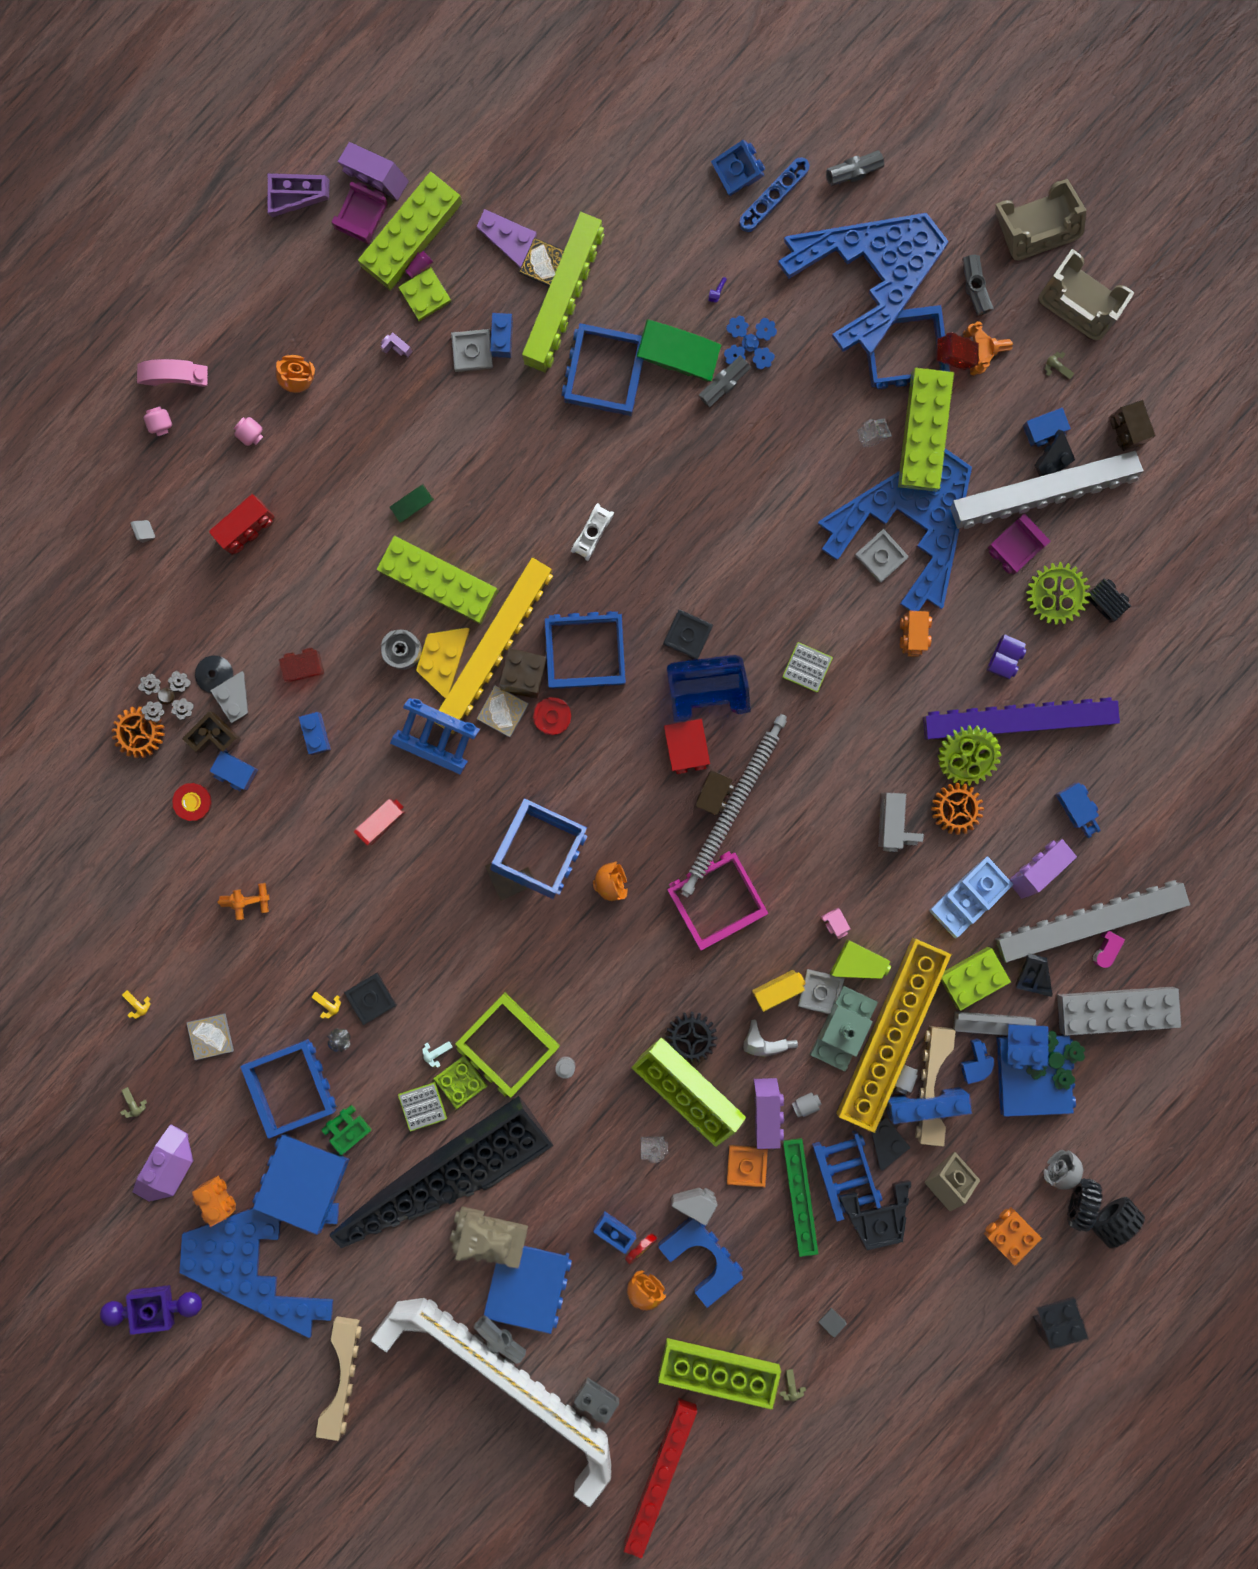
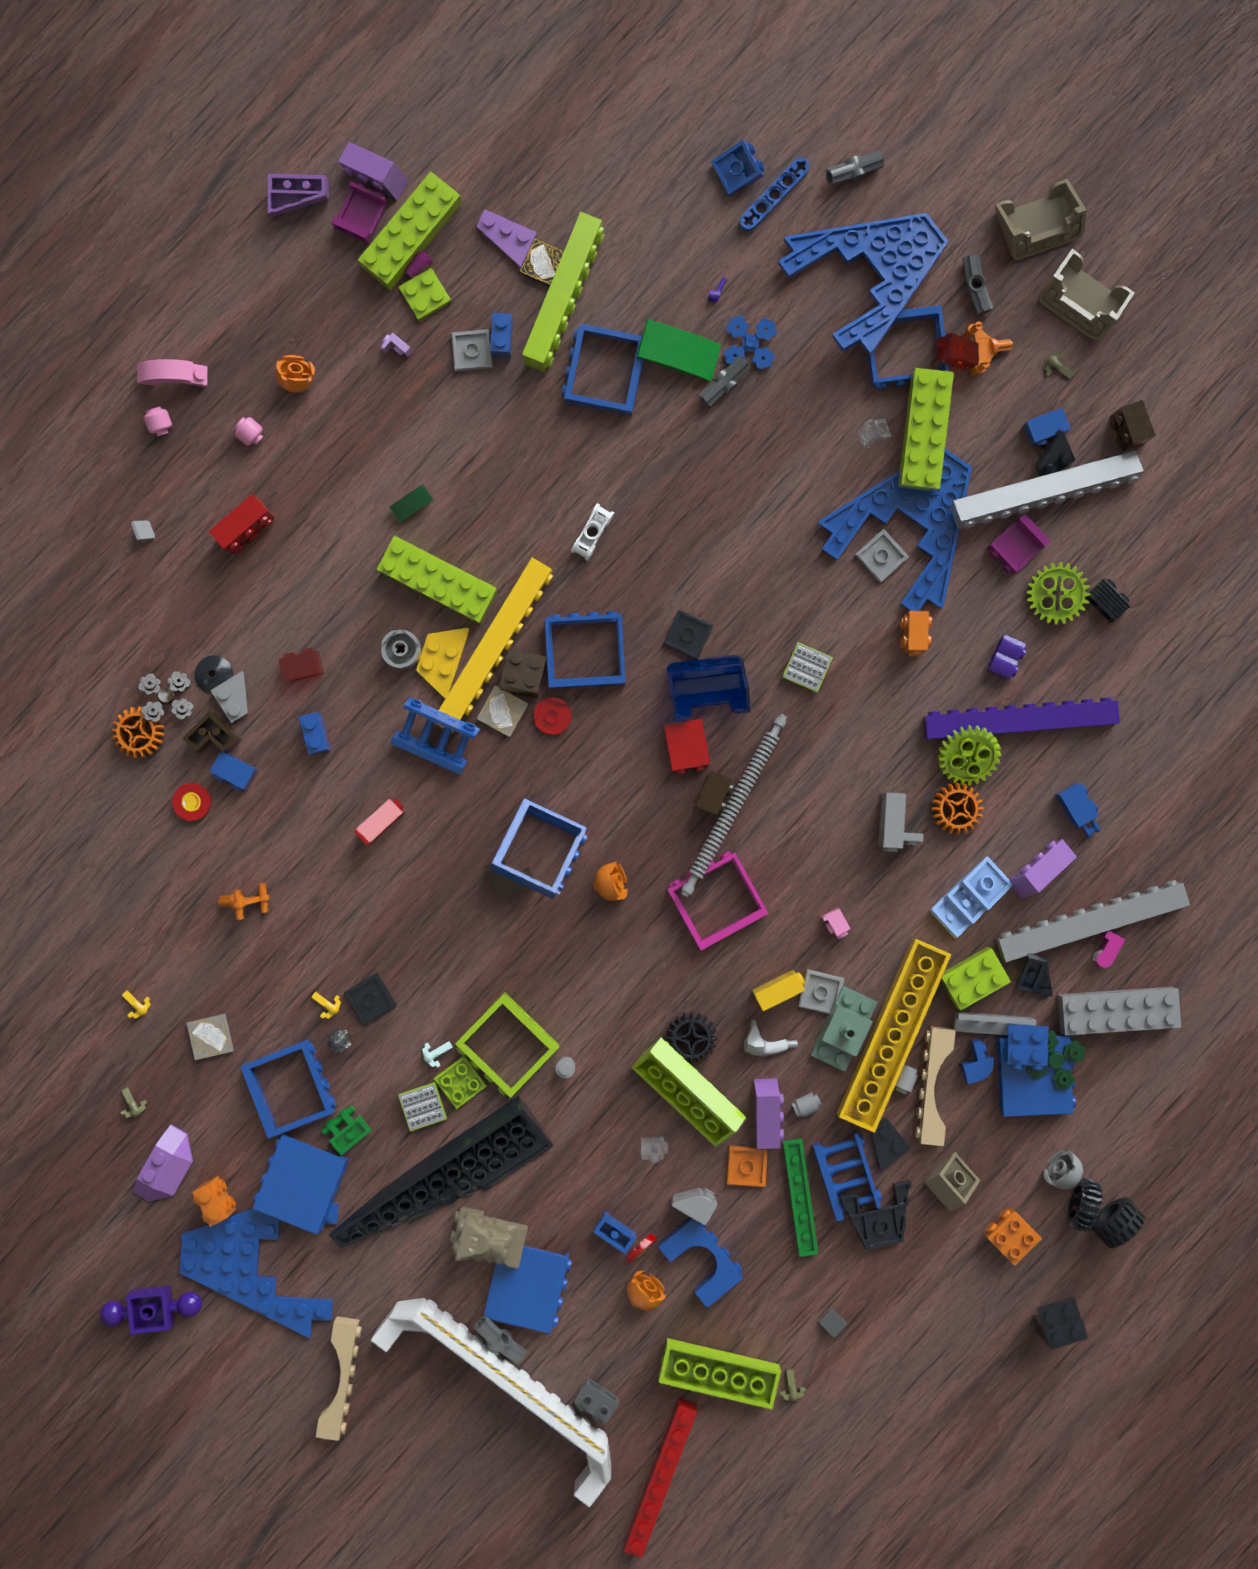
lime slope [830,939,891,979] -> none
blue arch [886,1087,972,1124] -> none

